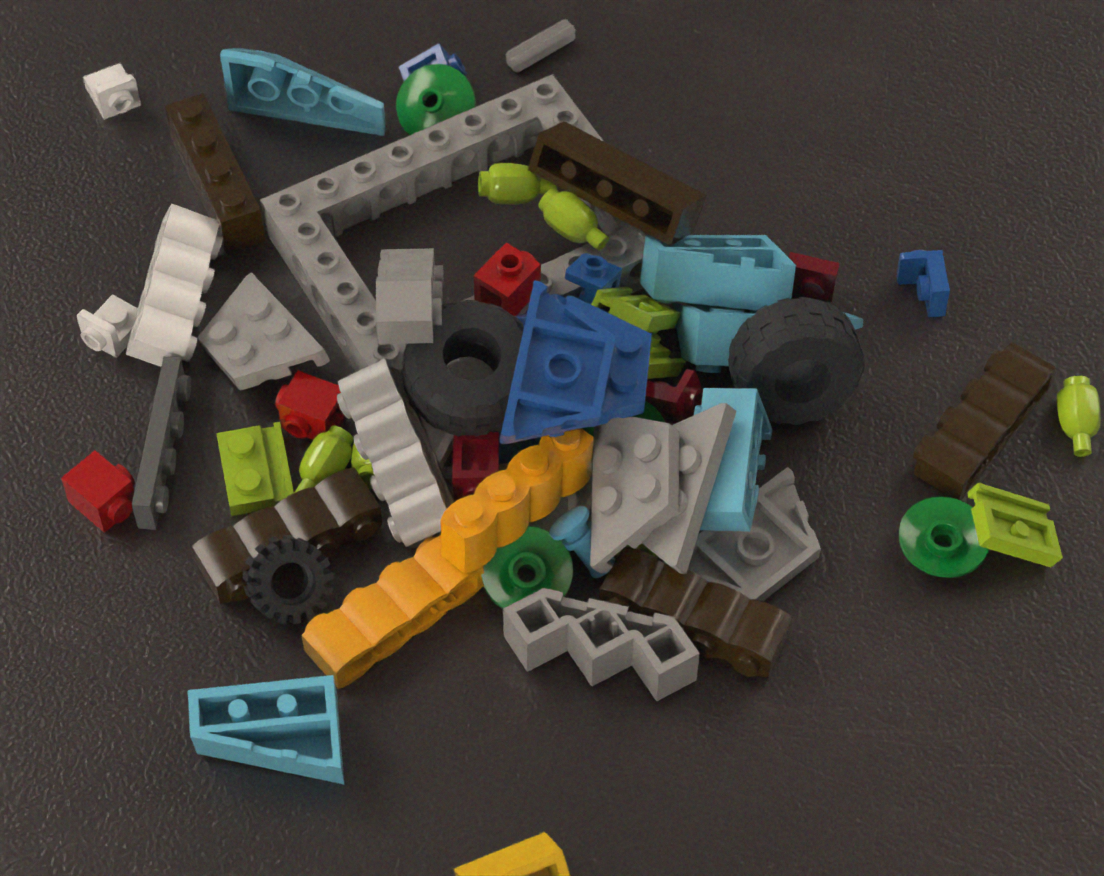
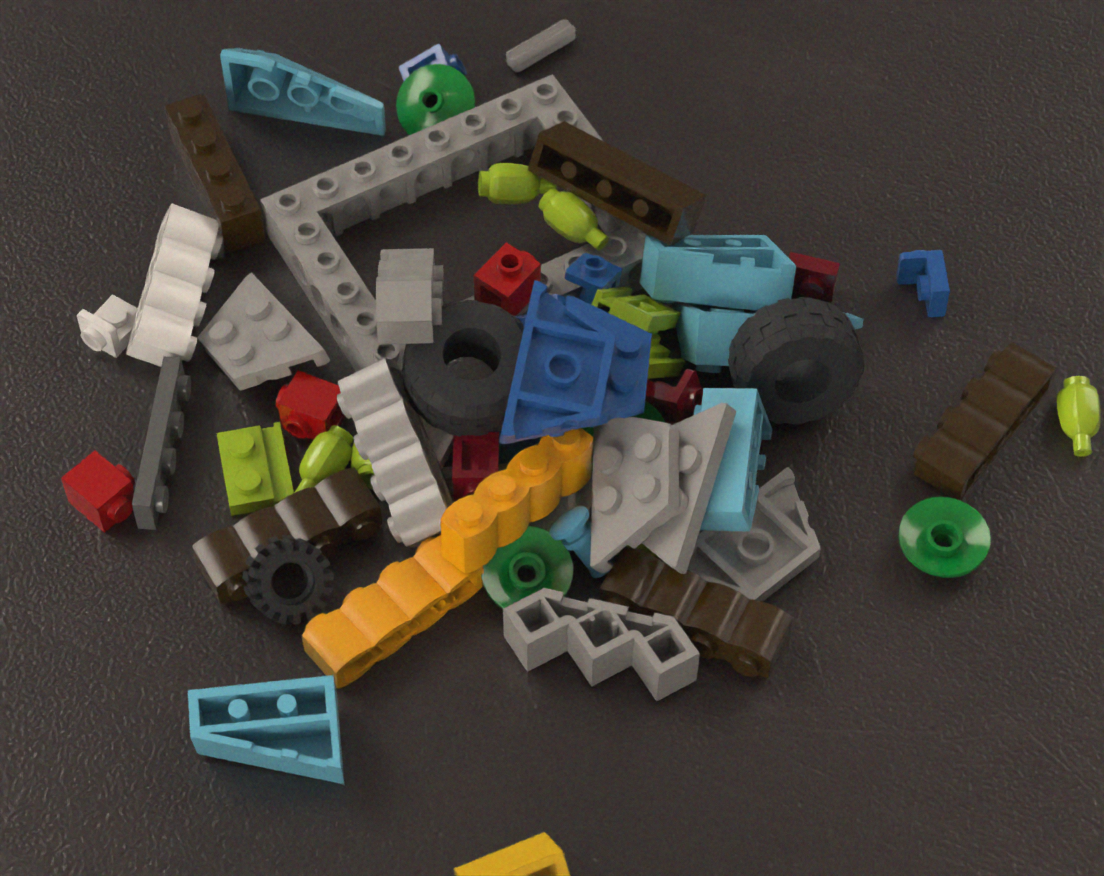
white bracket [83,63,141,119] -> none
lime plate [967,482,1063,567] -> none

